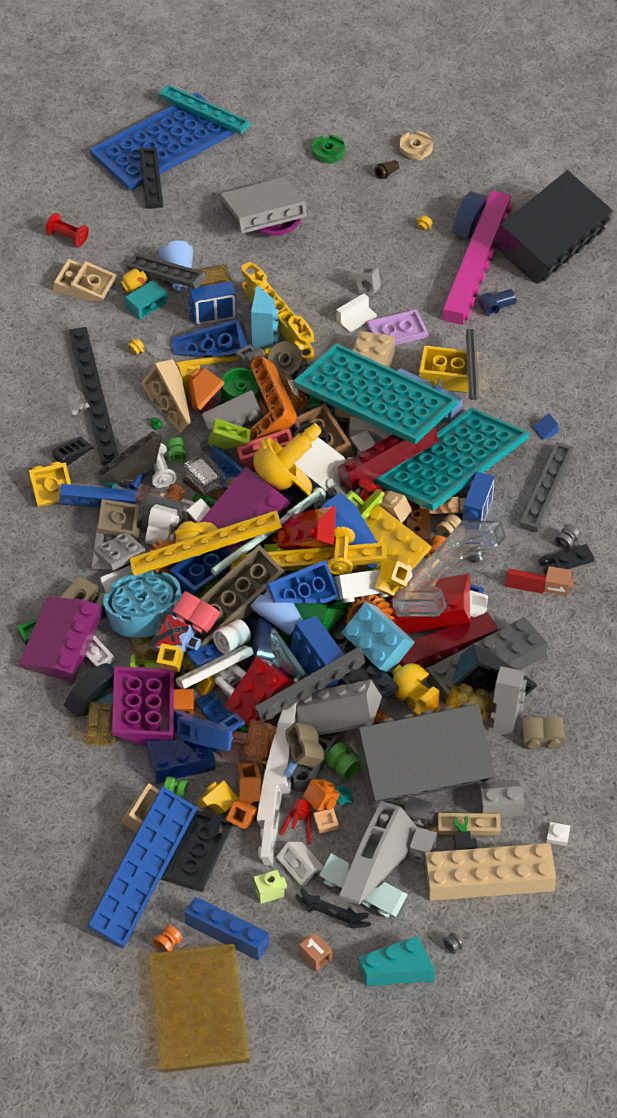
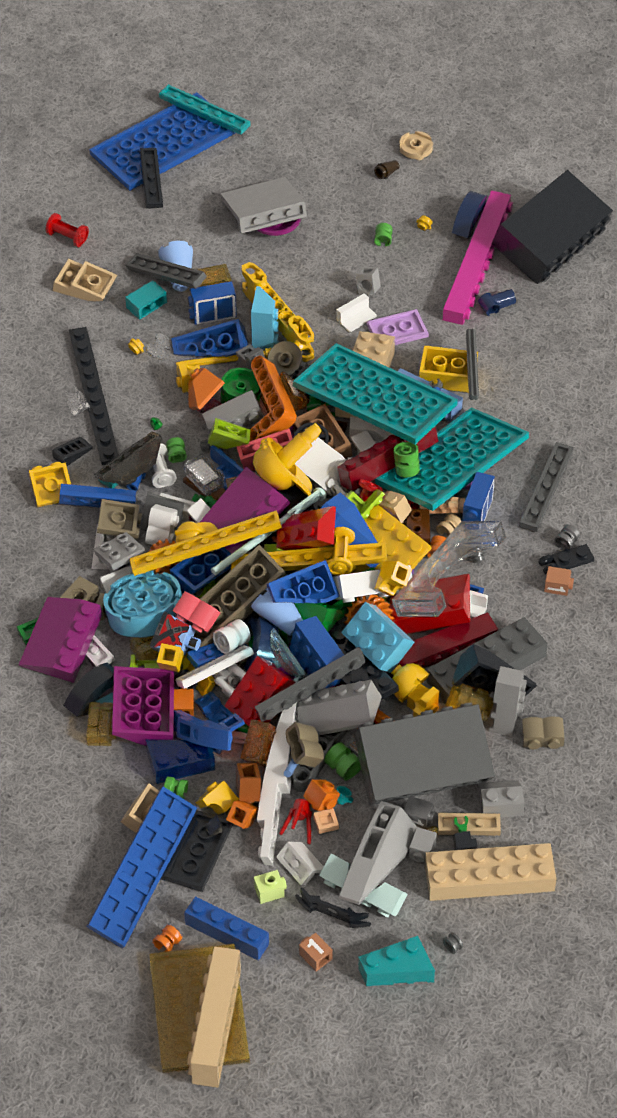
yellow head [121,269,148,293] -> none
tan wedge [141,359,191,433] -> none
clear orange wheel [164,484,186,501] -> none
green plate [312,135,345,164] -> none
red panel [505,568,547,594] -> none
blue slope [533,414,559,440] -> none
white plate [546,822,570,846] -> none
none -> tan brick [187,947,241,1088]
none -> bright green wheel [374,223,393,246]
none -> bright green wheel [394,442,420,477]

